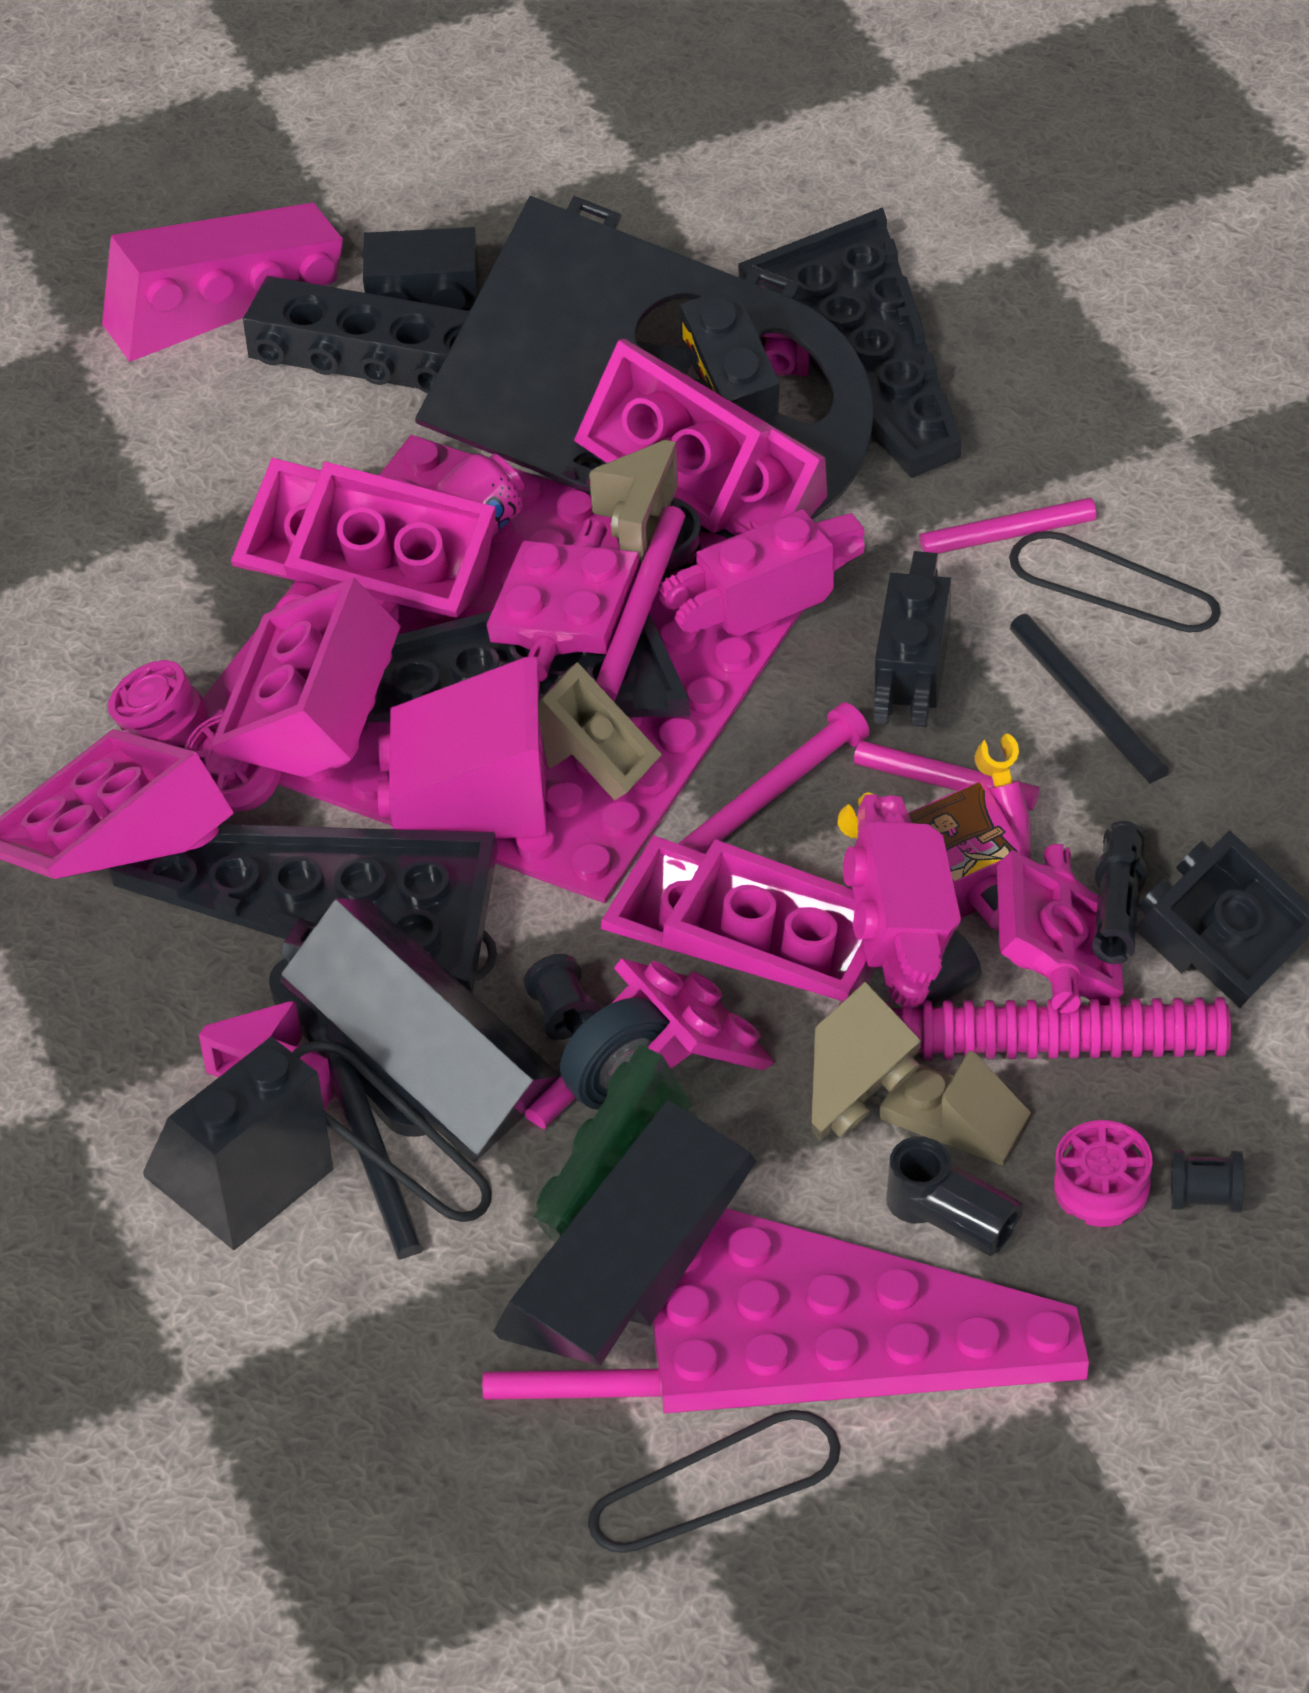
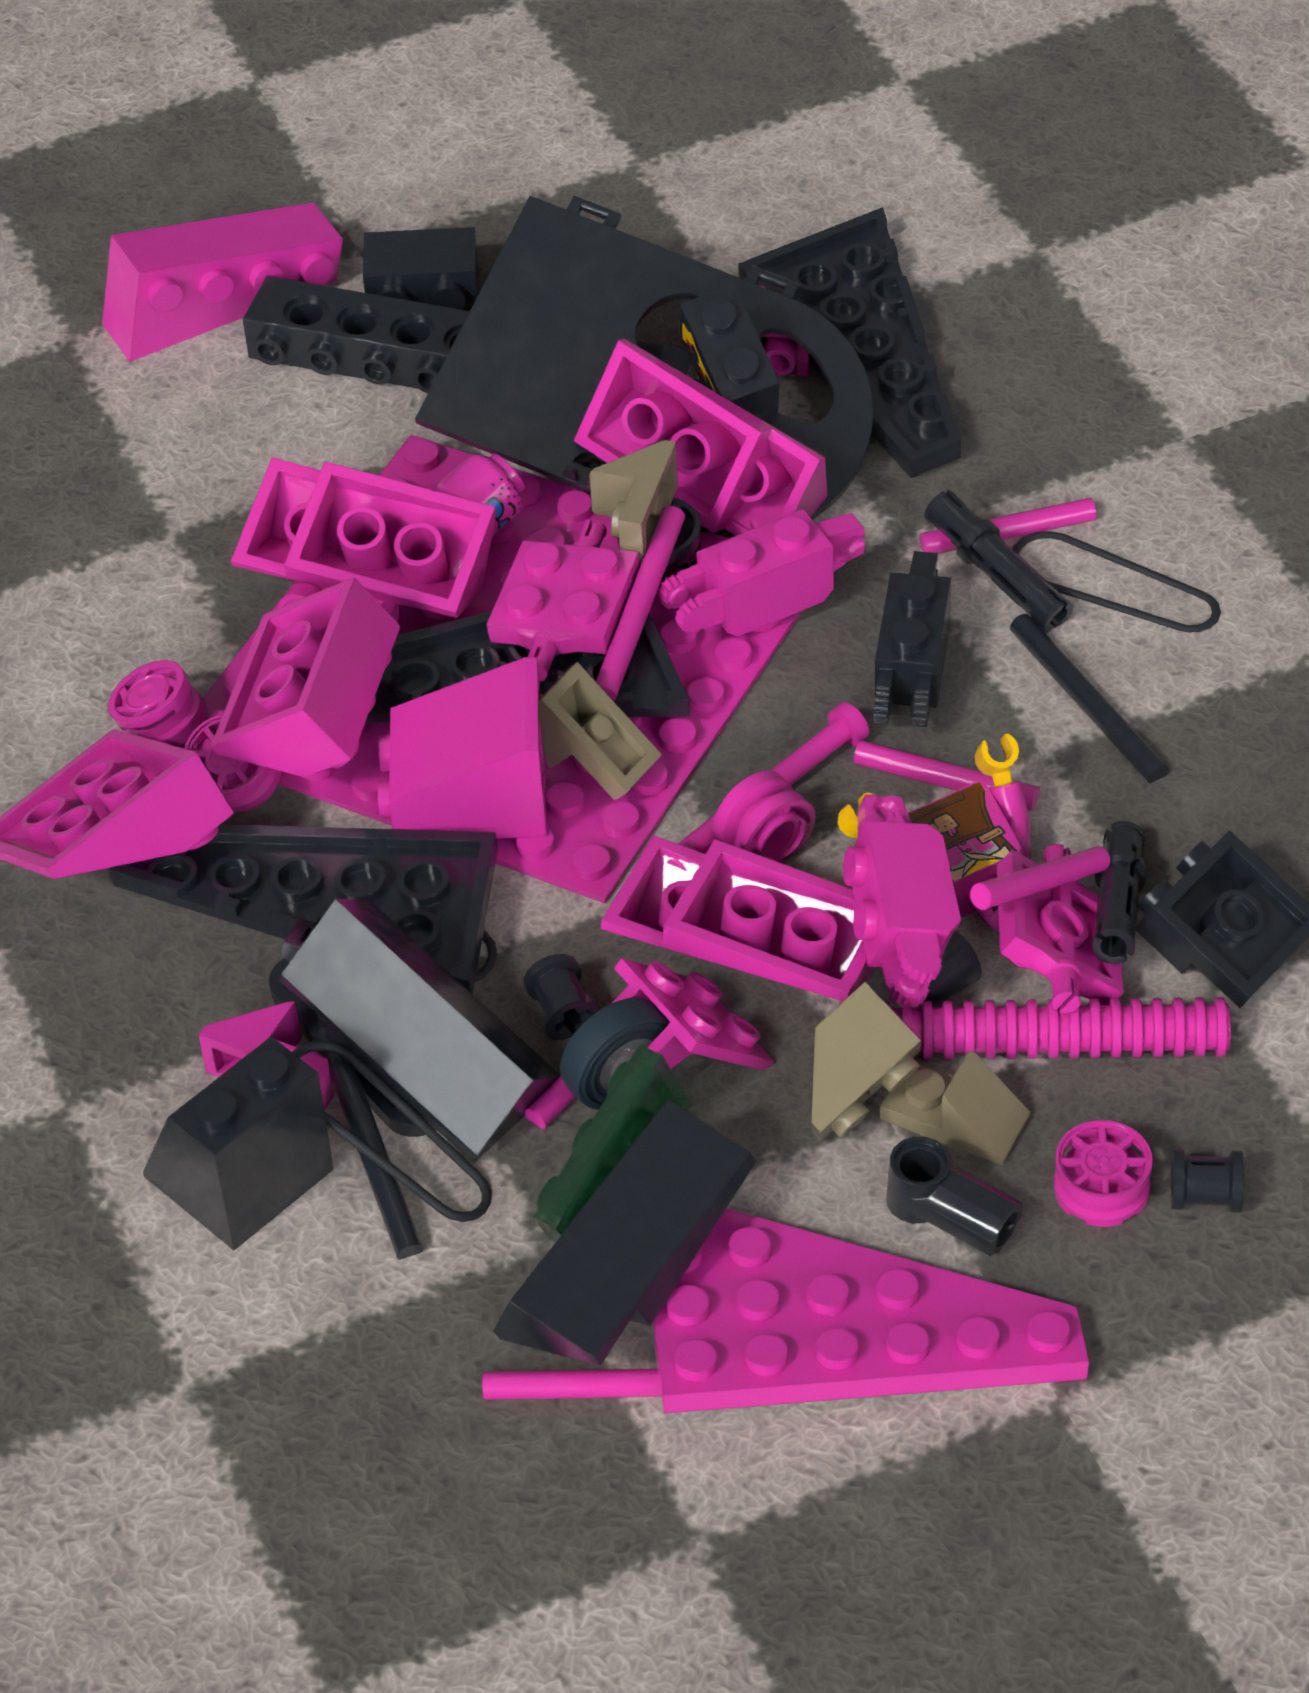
black piece [588,1410,841,1553] -> none
none -> dark pink wheel [713,771,816,862]
none -> black pin [924,490,1073,633]
none -> dark pink bar [970,846,1110,910]

